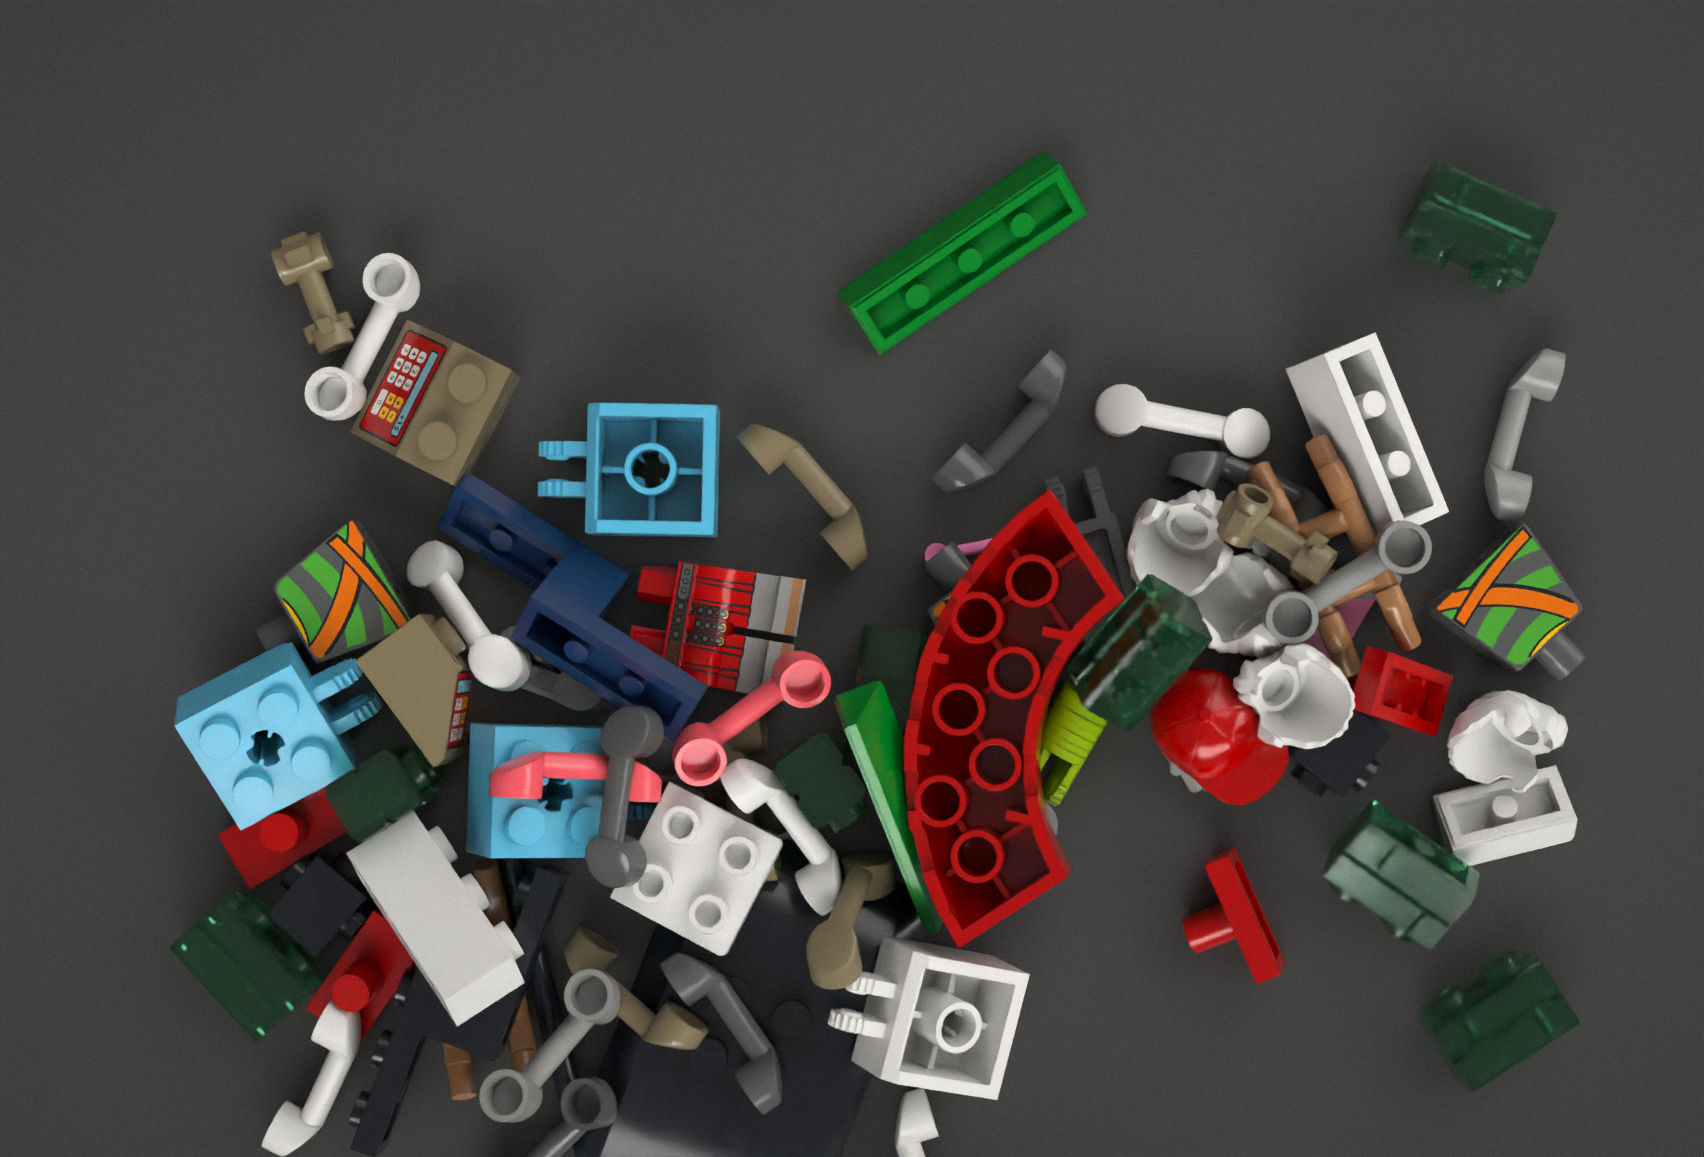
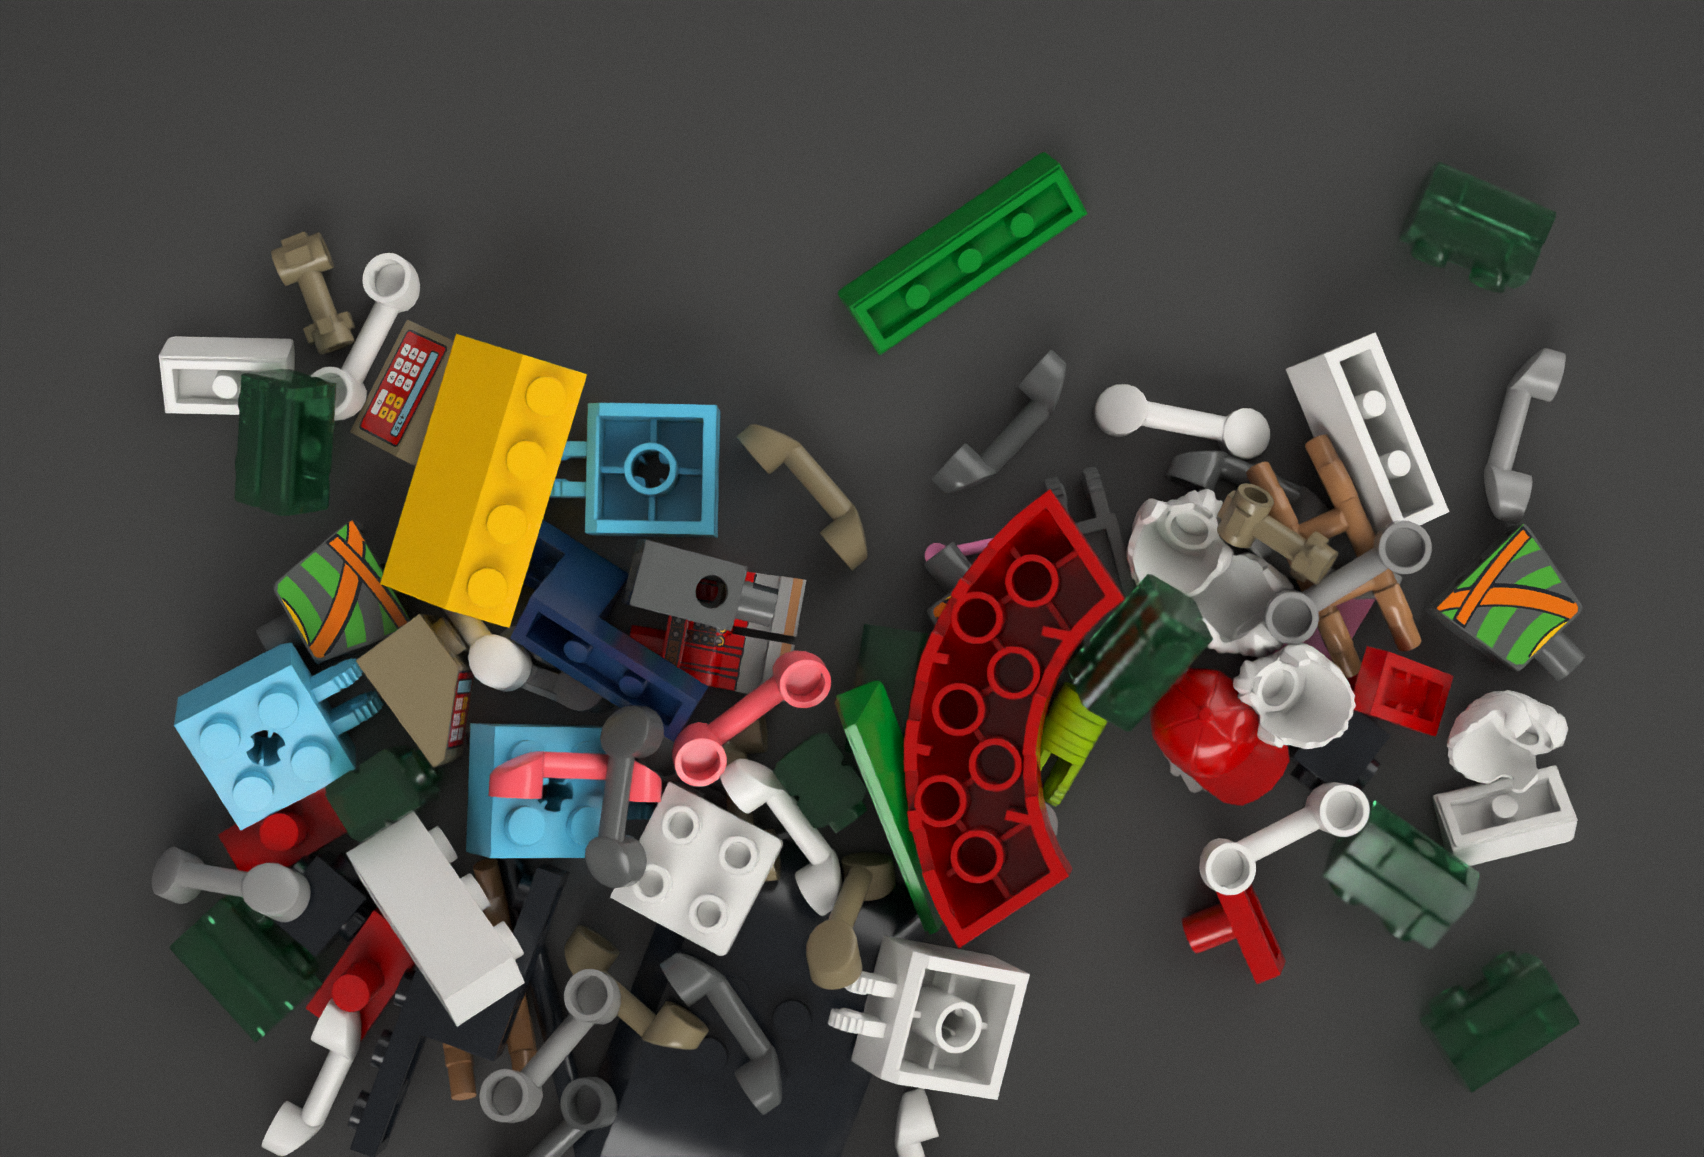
none -> light grey bar [151,846,311,922]
none -> white slope [159,336,295,416]
none -> clear green brick [235,369,337,516]
none -> yellow slope [380,334,587,628]
none -> dark grey torso [621,540,778,631]
none -> white bar [1199,782,1370,895]

